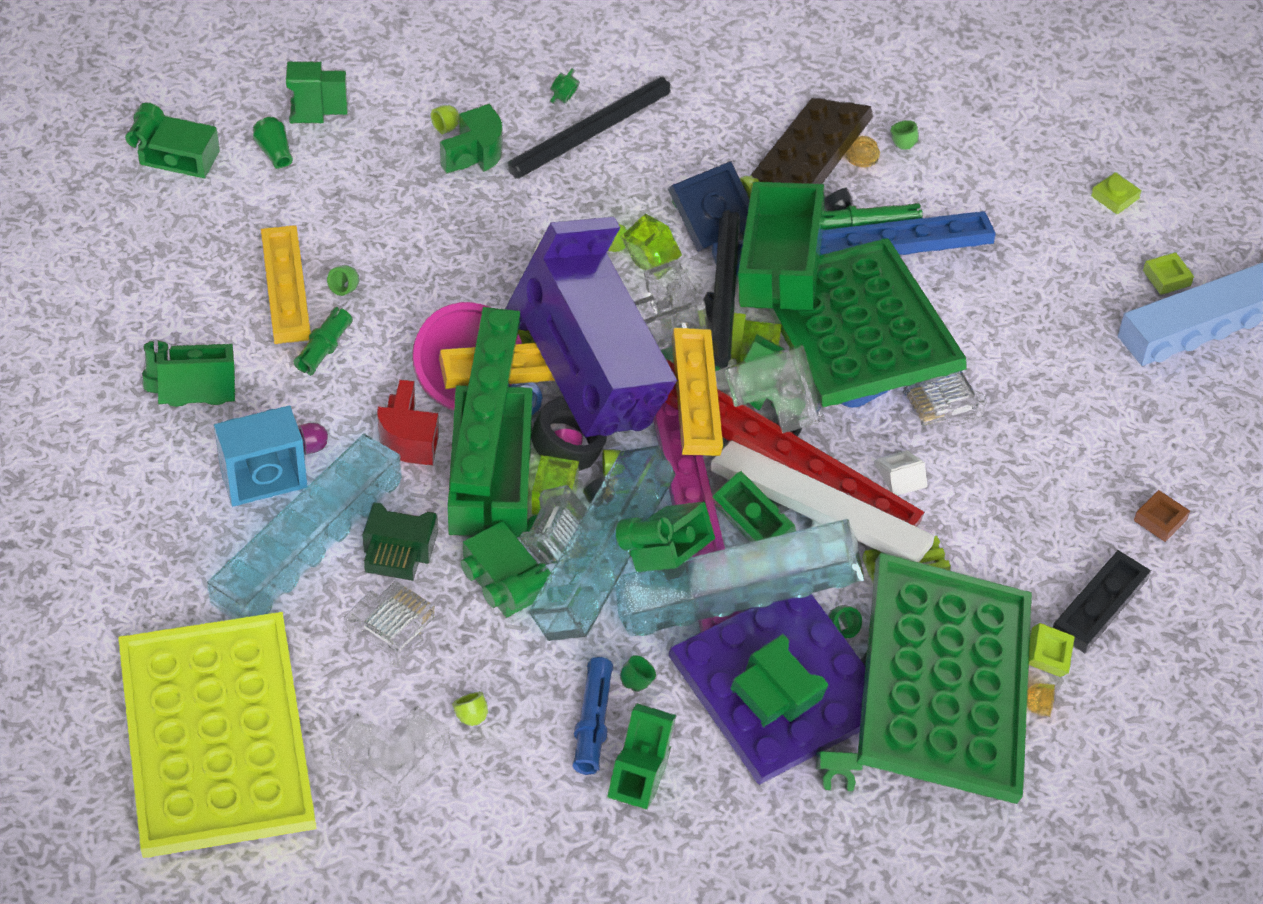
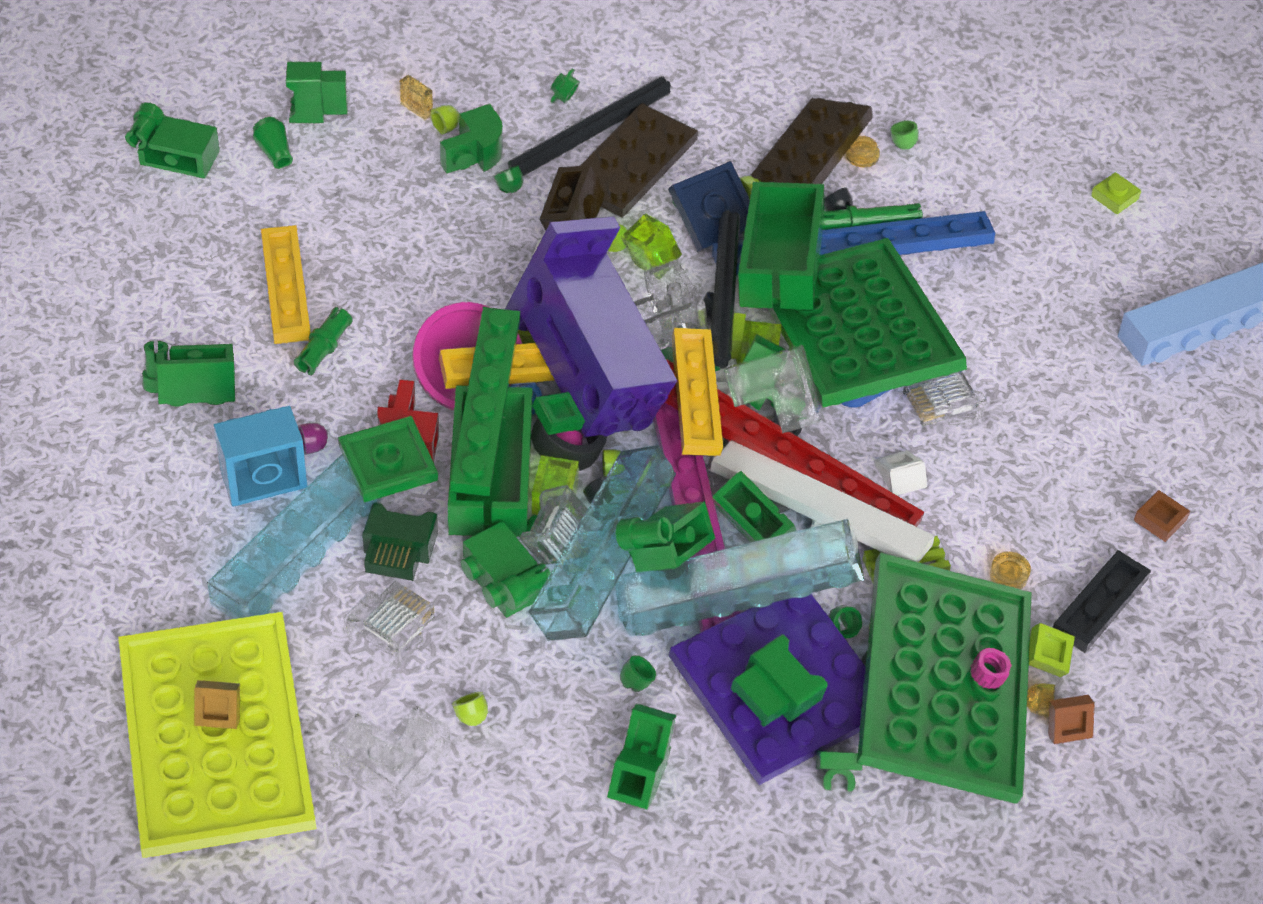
bright green hinge [327,265,359,296] -> none
blue pin [572,657,614,775] -> none
lime plate [1143,252,1194,295] -> none
none -> pearl gold tile [194,680,240,729]
none -> green tile [338,416,438,503]
none -> clear yellow tile [400,75,433,120]
none -> green hinge [493,165,524,193]
none -> green tile [532,392,585,435]
none -> dark brown brick [539,165,605,231]
none -> dark brown plate [580,103,698,218]
none -> dark pink axle [970,648,1012,689]
none -> clear yellow tile [990,551,1031,589]
none -> dark orange plate [1048,694,1095,744]

